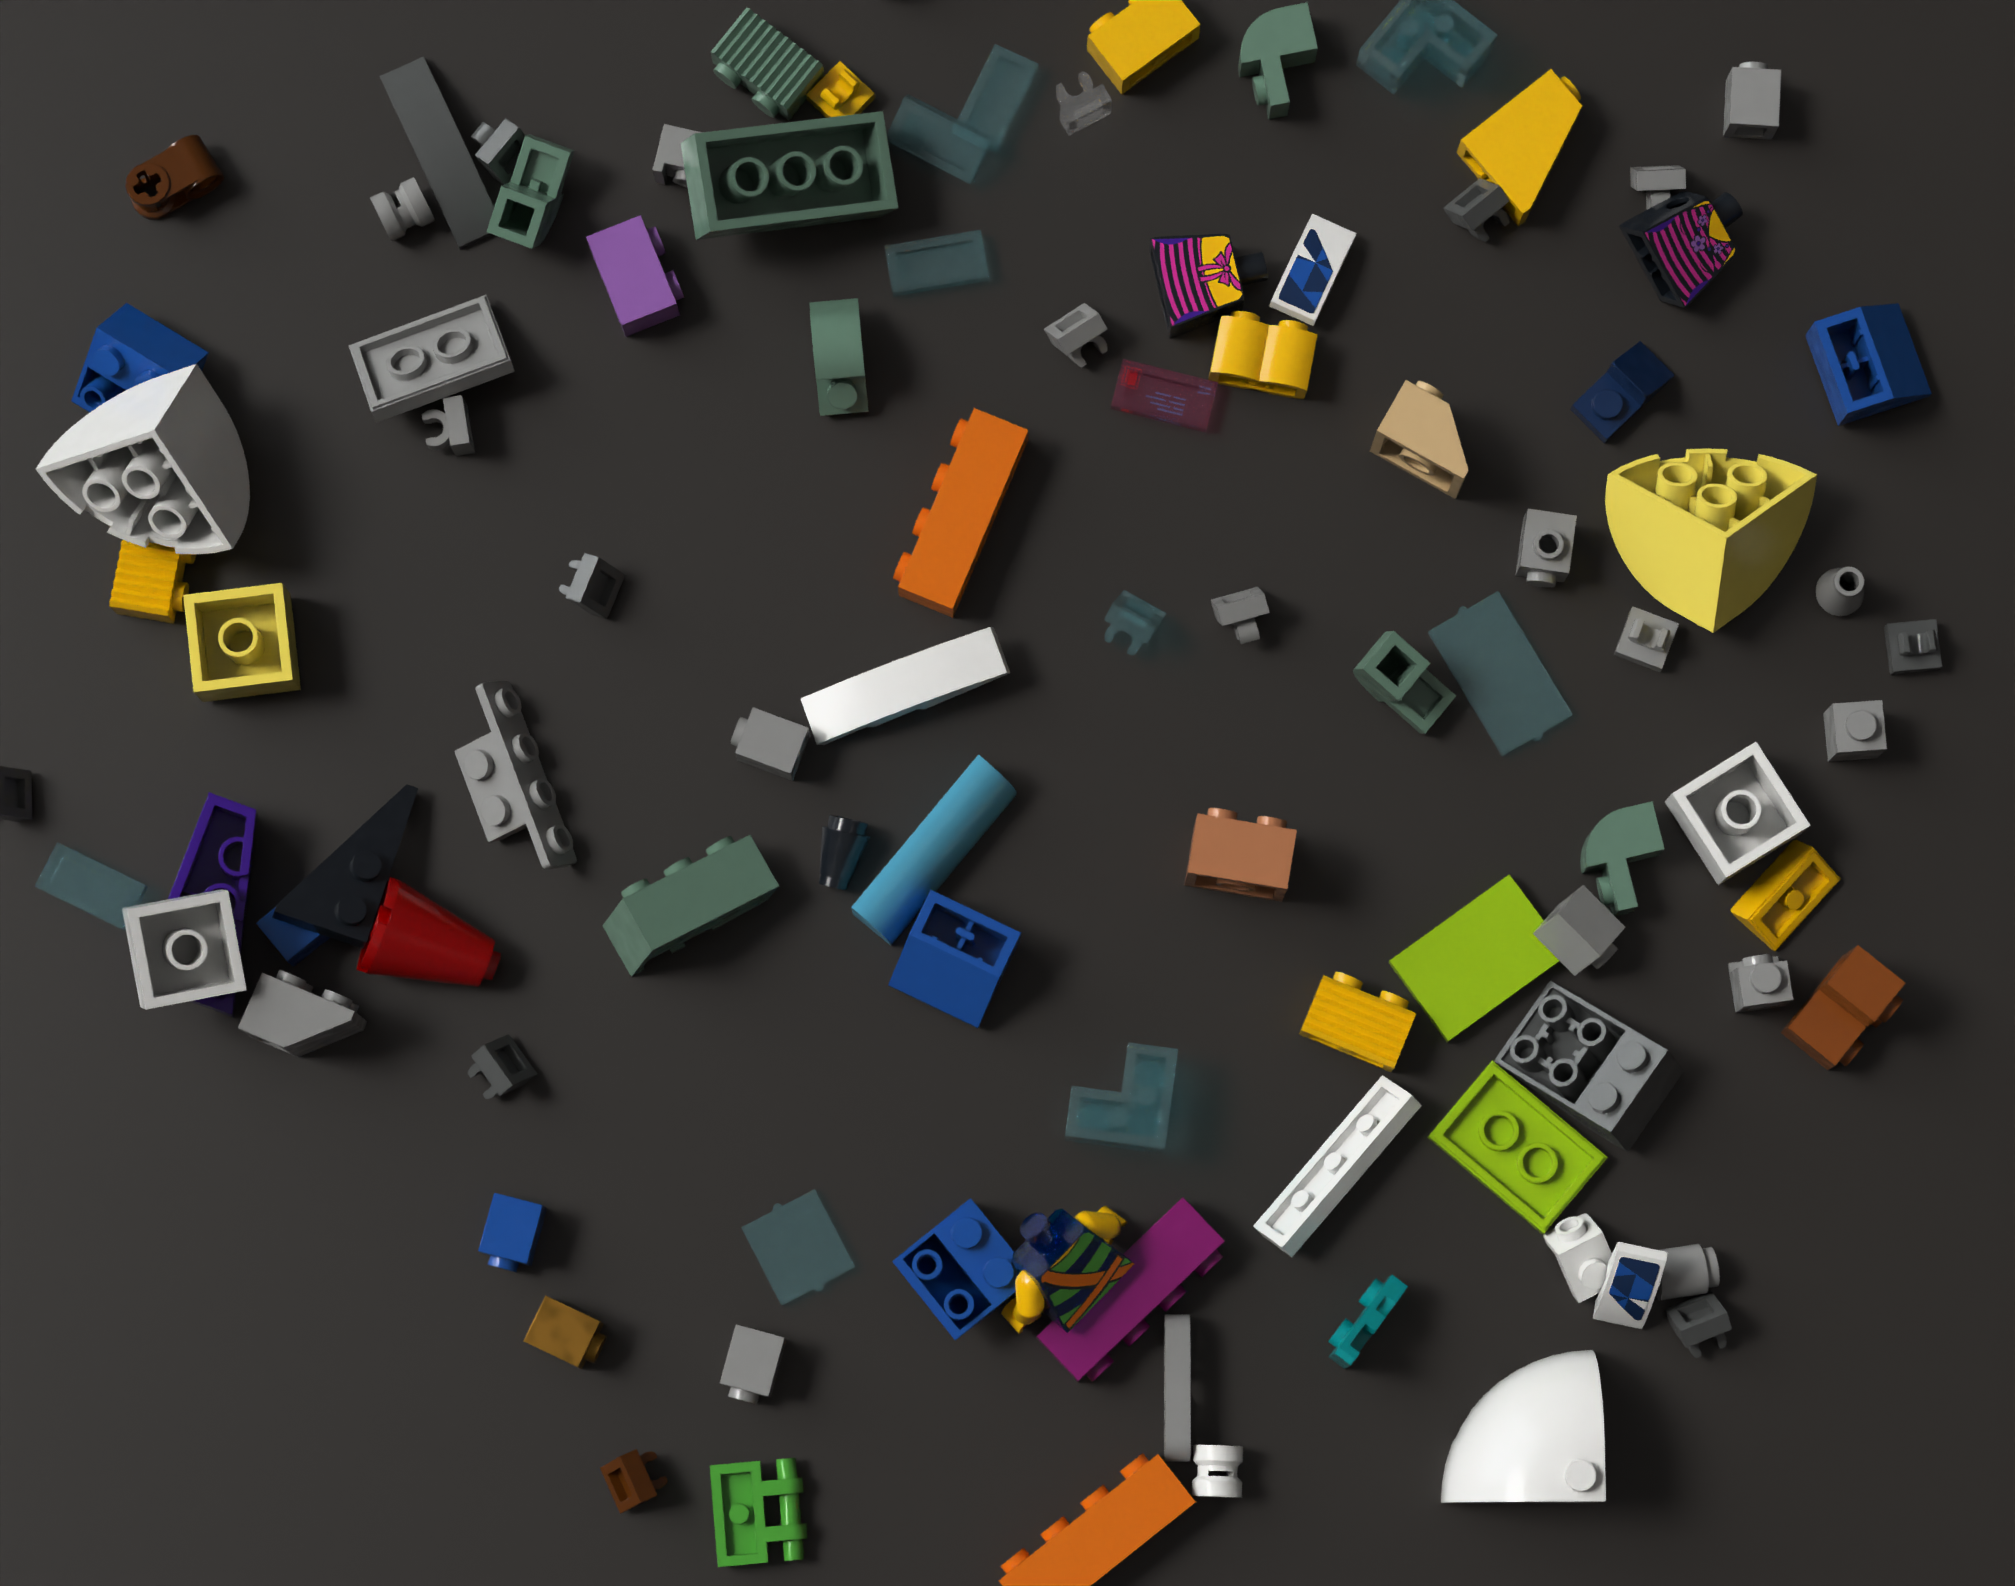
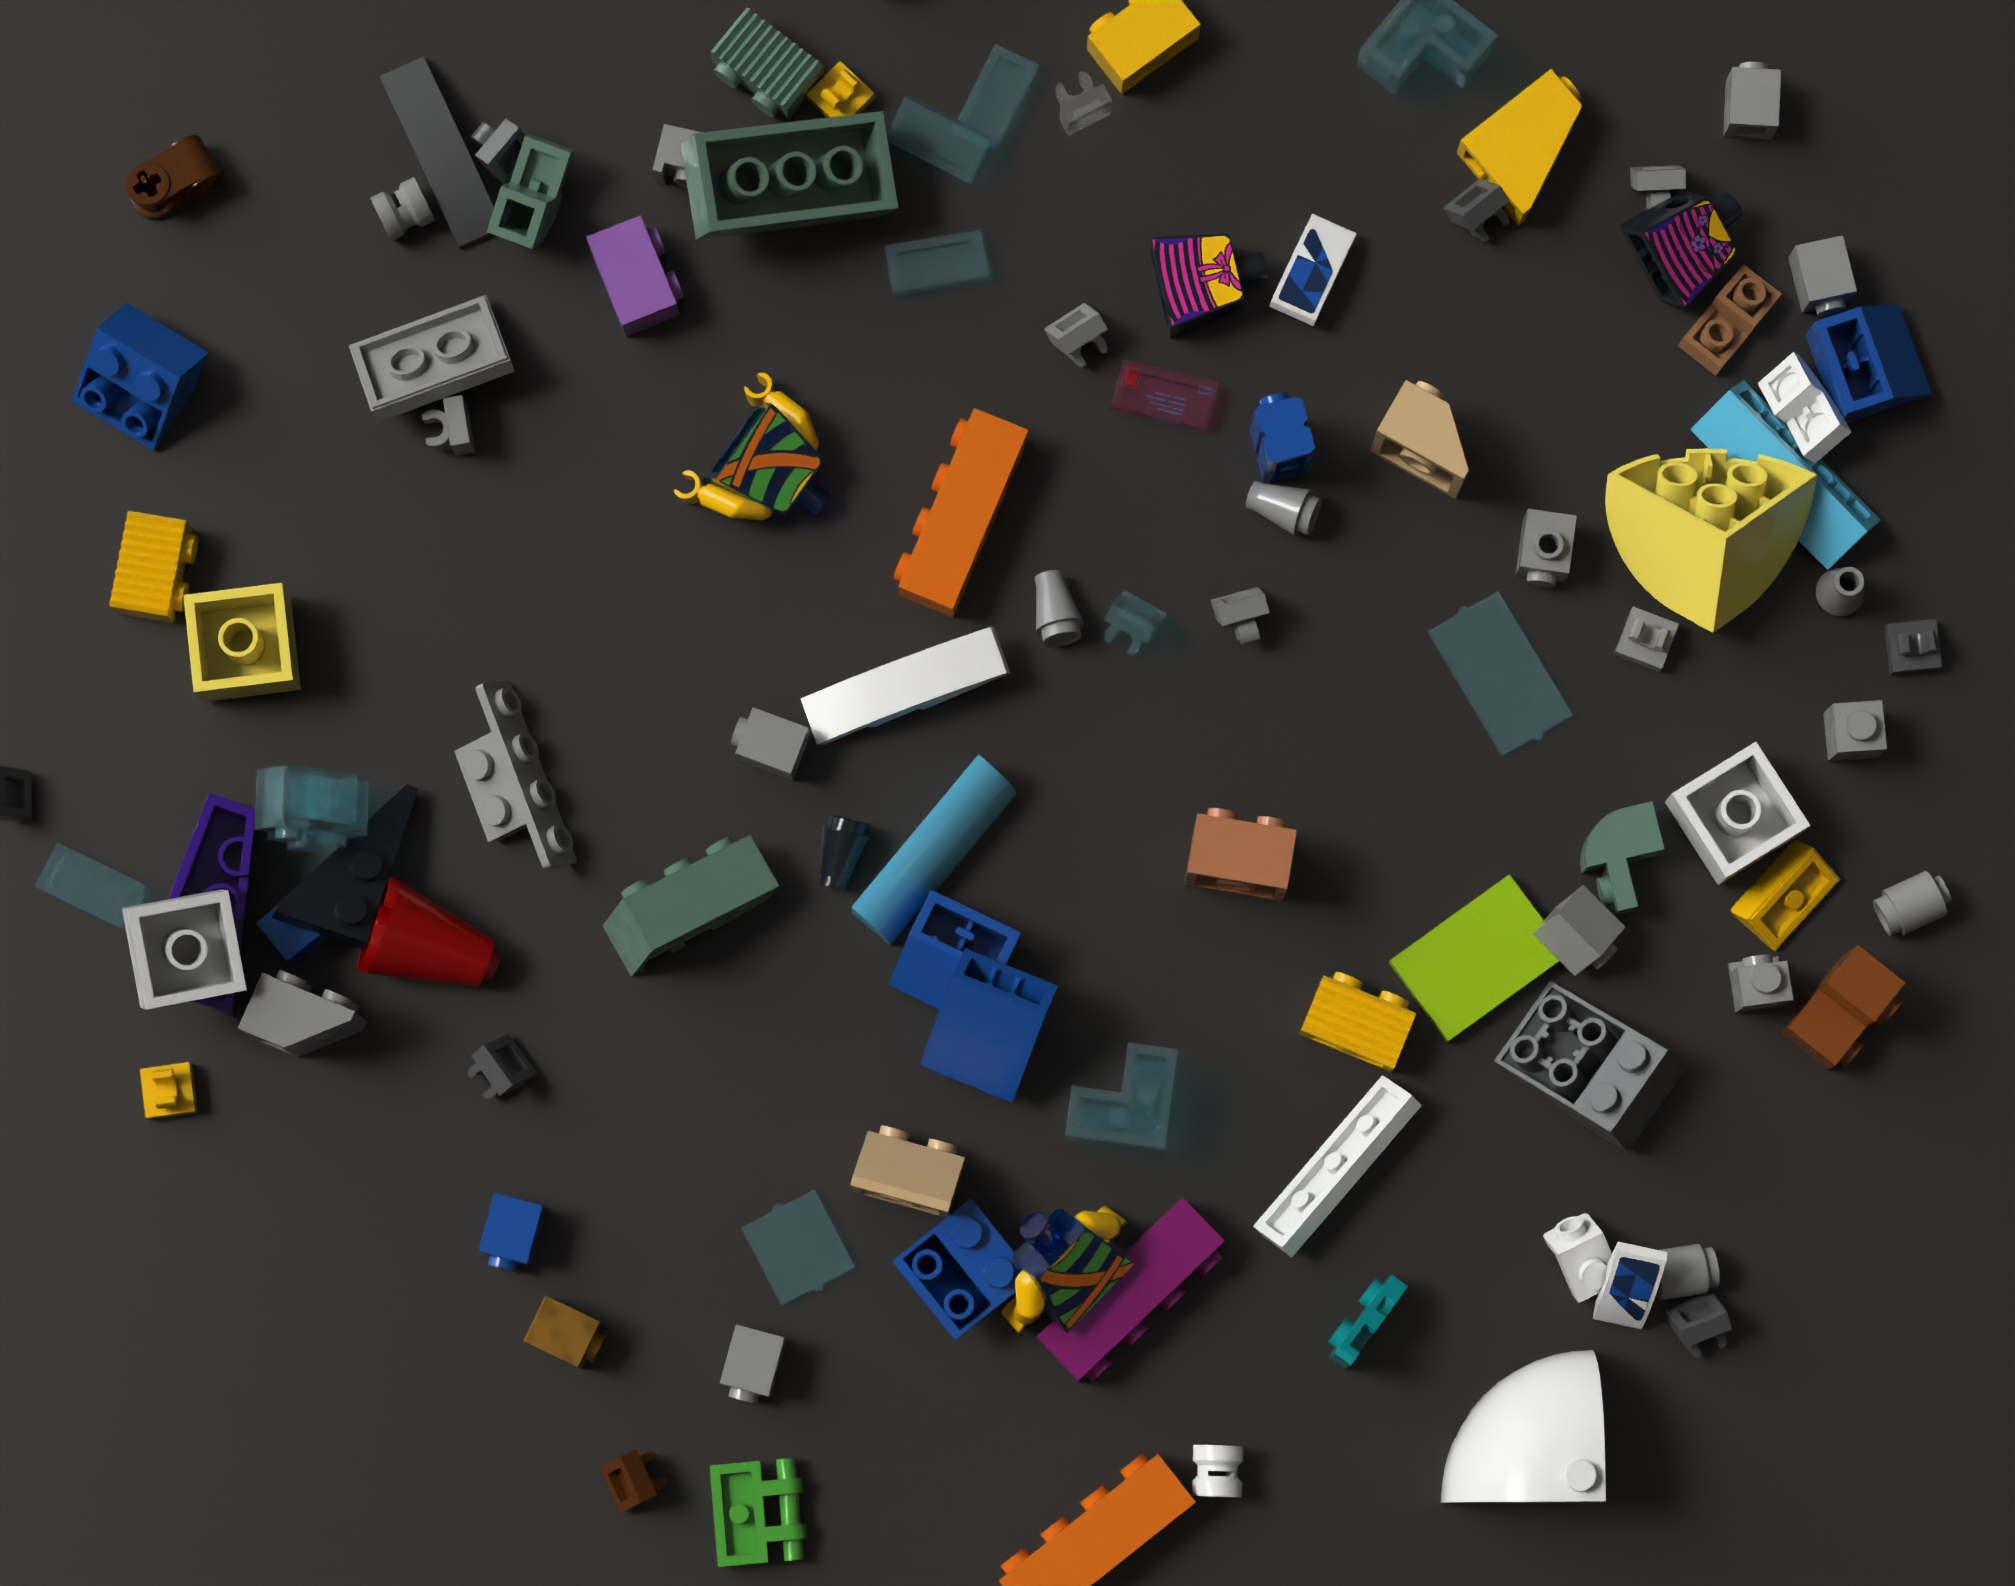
white brick [36,364,250,554] -> none
dark grey tile [558,553,626,619] -> none
sand green brick [809,298,869,416] -> none
light grey beam [1164,1314,1191,1462] -> none
yellow brick [1208,311,1318,399] -> none
sand green brick [1238,2,1318,119] -> none
sand green brick [1353,631,1456,734] -> none
lime tile [1427,1060,1608,1235] -> none
dark blue slope [1570,341,1675,444] -> none
none -> yellow tile [140,1062,198,1120]
none -> clear light blue brick [255,765,369,852]
none -> torso [674,372,830,521]
none -> tan slope [850,1125,965,1218]
none -> blue brick [920,948,1058,1103]
none -> light grey cone [1034,570,1084,647]
none -> light grey cone [1245,481,1322,536]
none -> blue brick [1250,392,1316,483]
none -> medium nougat slope [1678,264,1782,376]
none -> medium azure brick [1690,380,1881,570]
none -> white slope [1758,352,1851,463]
none -> light grey brick [1788,235,1857,316]
none -> light grey brick [1873,871,1952,936]

